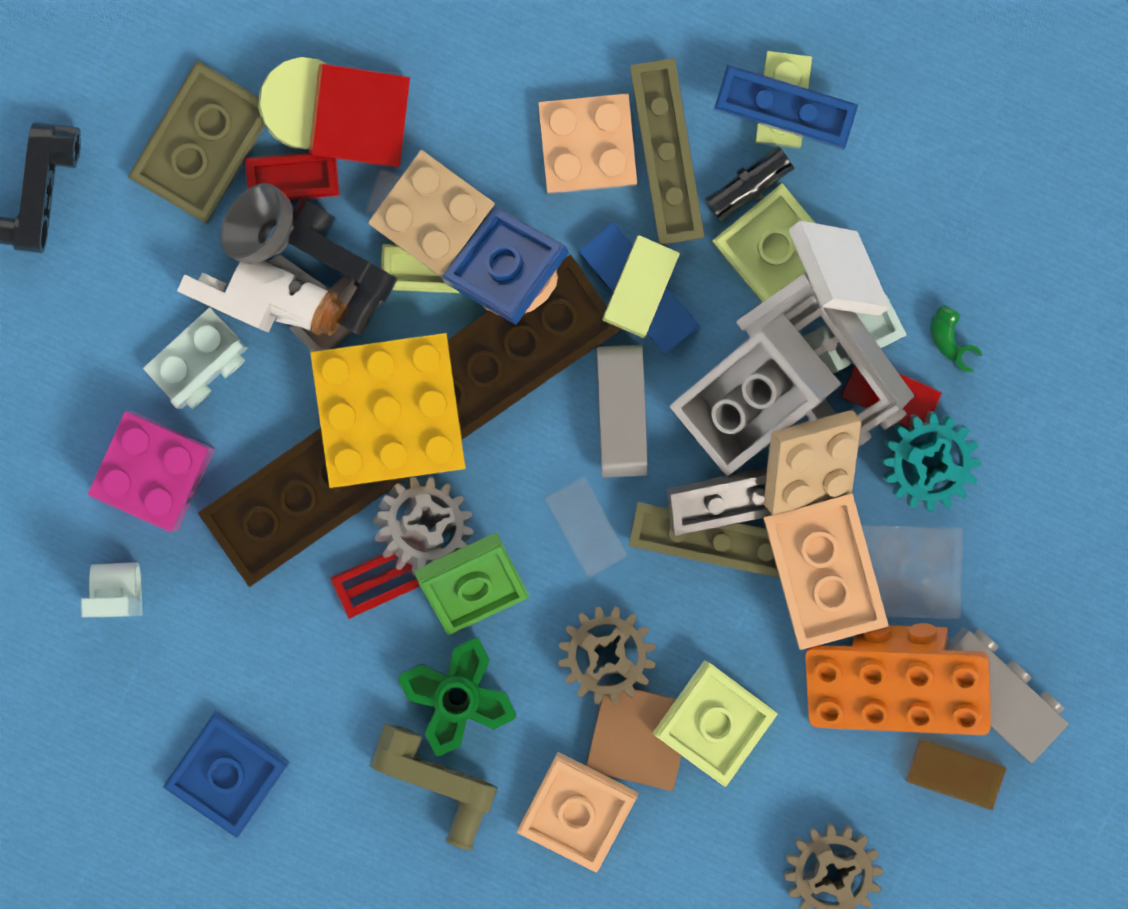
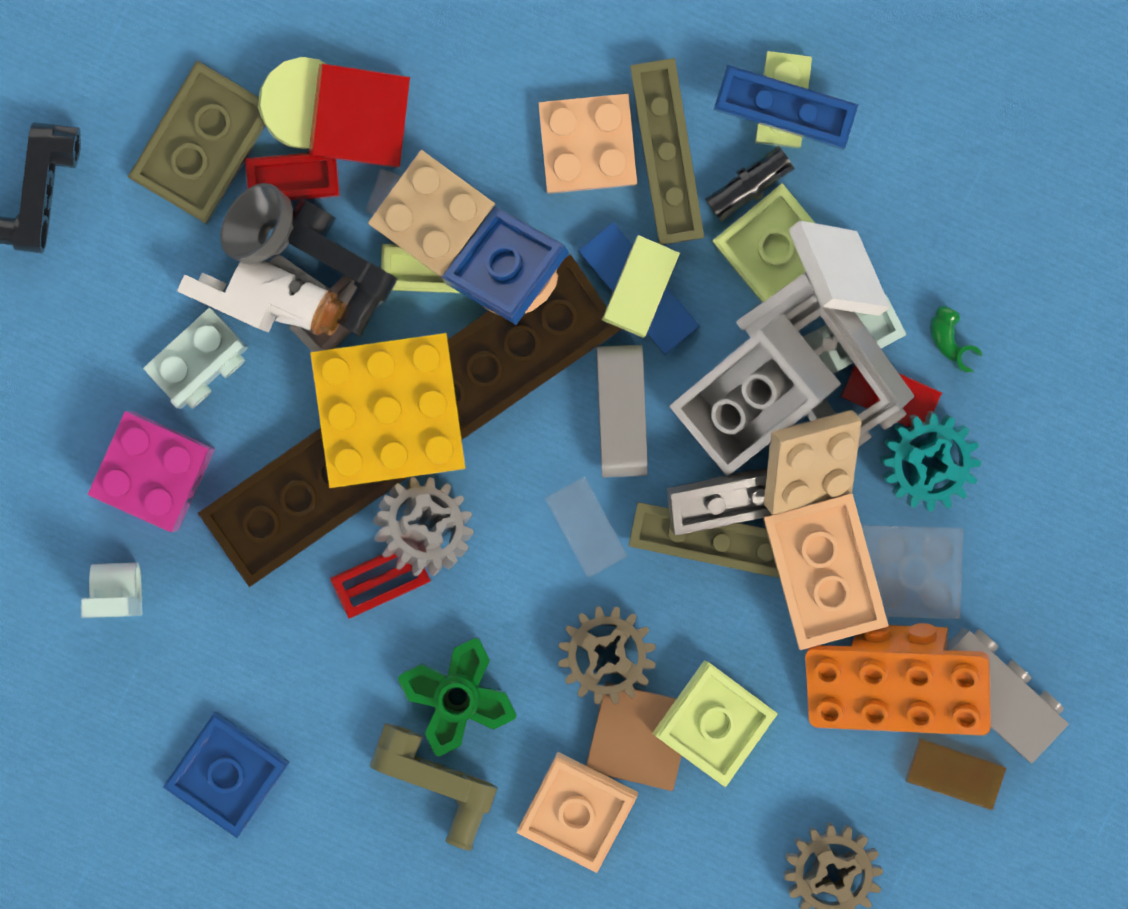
bright green tile [414,532,529,635] -> none

